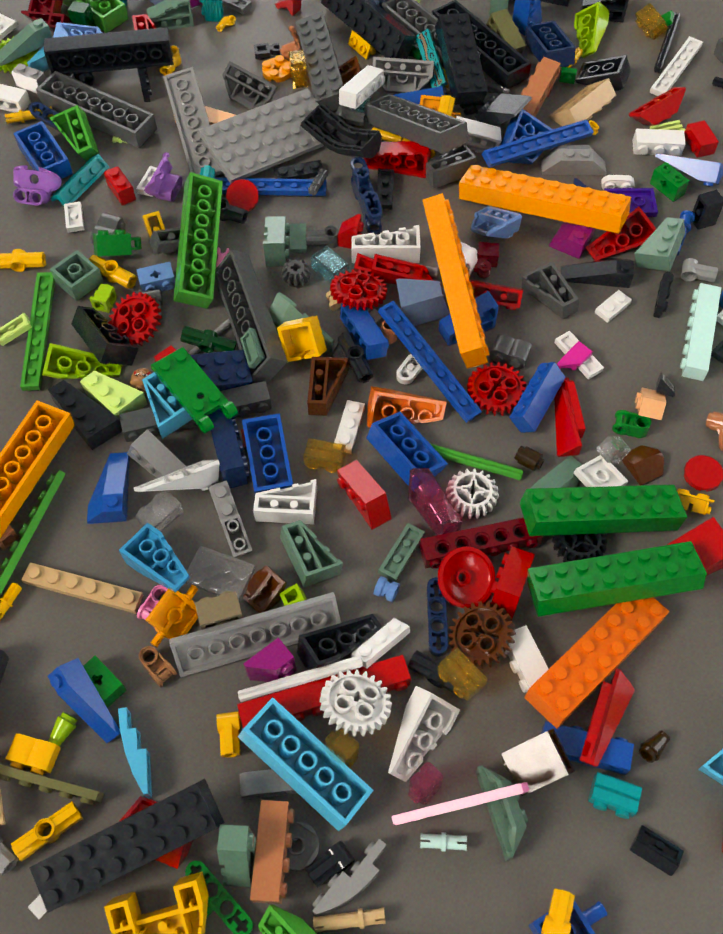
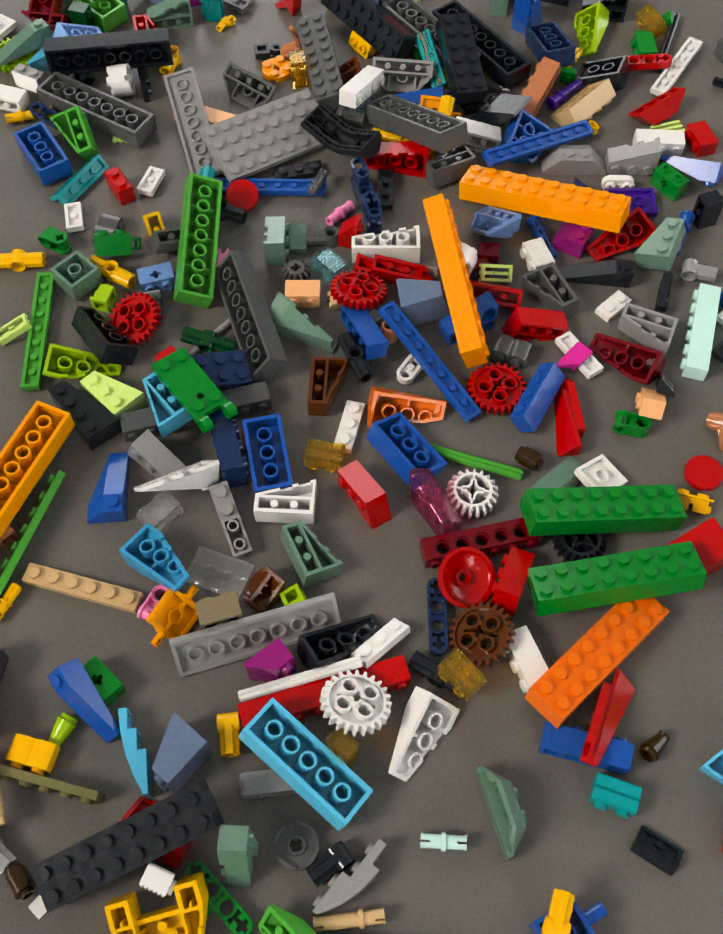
yellow piece [11,801,83,862] -> none
medium lavender piece [13,165,62,205] -> none
medium nougat head [129,368,152,395] -> none
medium nougat piece [139,646,178,688] -> none
medium lavender piece [144,152,183,202] -> none
sand green tile [240,328,264,369] -> none
nougat brick [250,800,295,904] -> none
yellow piece [277,316,327,362] -> none
medium blue wheel [373,576,400,602] -> none
sand green plate [378,523,425,582] -> none
tile [392,782,529,825] -> none
clear pink brick [408,762,444,805] -> none
olive wedge [487,8,526,55] -> none
brick [501,729,575,796] -> none
clear brick [596,436,631,463] -> none
reddish brown slope [619,445,664,486] -> none
none -> dark brown brick [4,862,37,900]
none -> green piece [38,226,72,255]
none -> white brick [106,63,136,98]
none -> white brick [139,862,177,898]
none -> sand blue slope [152,713,212,794]
none -> light nougat brick [285,280,321,308]
none -> bright pink pin [325,200,355,226]
none -> yellowish green tile [478,264,513,283]
none -> red wedge [502,307,569,342]
none -> white brick [520,237,555,271]
none -> blue pin [526,215,558,259]
none -> dark purple pin [545,78,583,110]
none -> dark red wedge [589,332,667,385]
none -> light grey wedge [604,137,662,175]
none -> light grey wedge [617,302,679,356]
none -> red beam [627,54,672,71]
none -> green brick [630,30,658,63]

